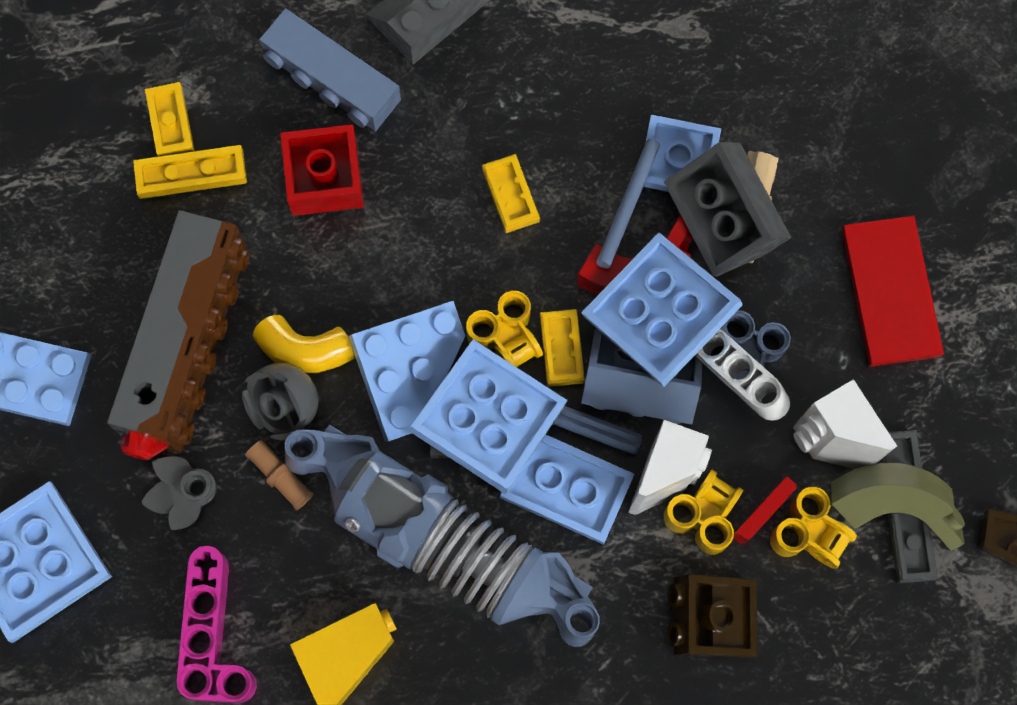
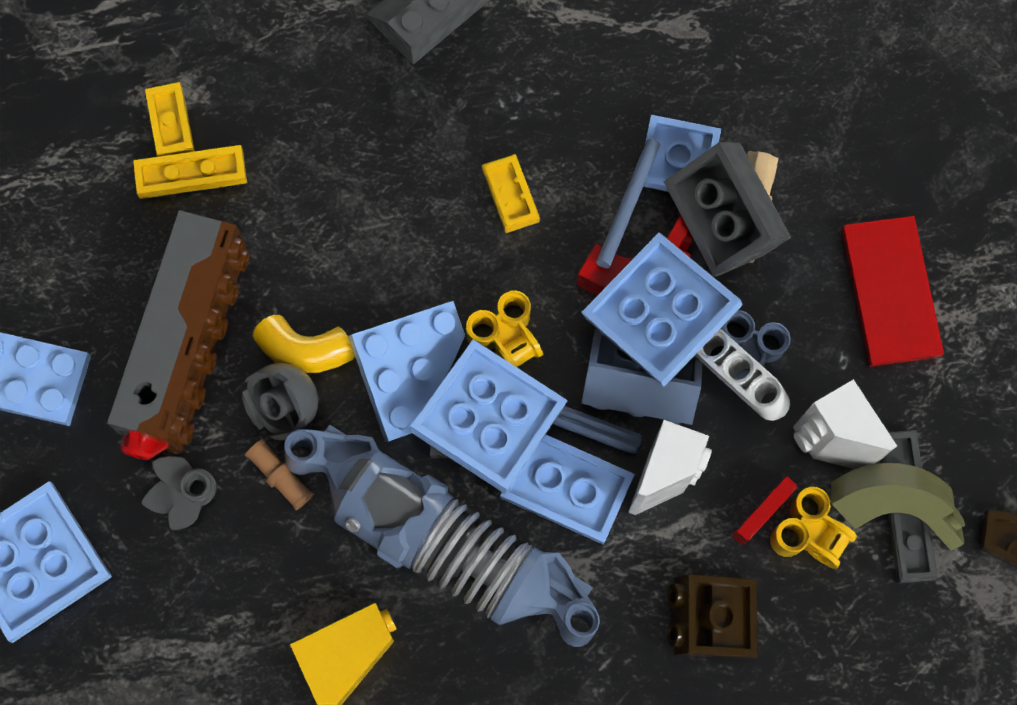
dark pink beam [177,546,257,703] -> none
sand blue brick [259,8,401,132] -> none
red brick [280,124,364,216] -> none
yellow plate [540,309,585,387] -> none
yellow piece [664,470,744,555] -> none

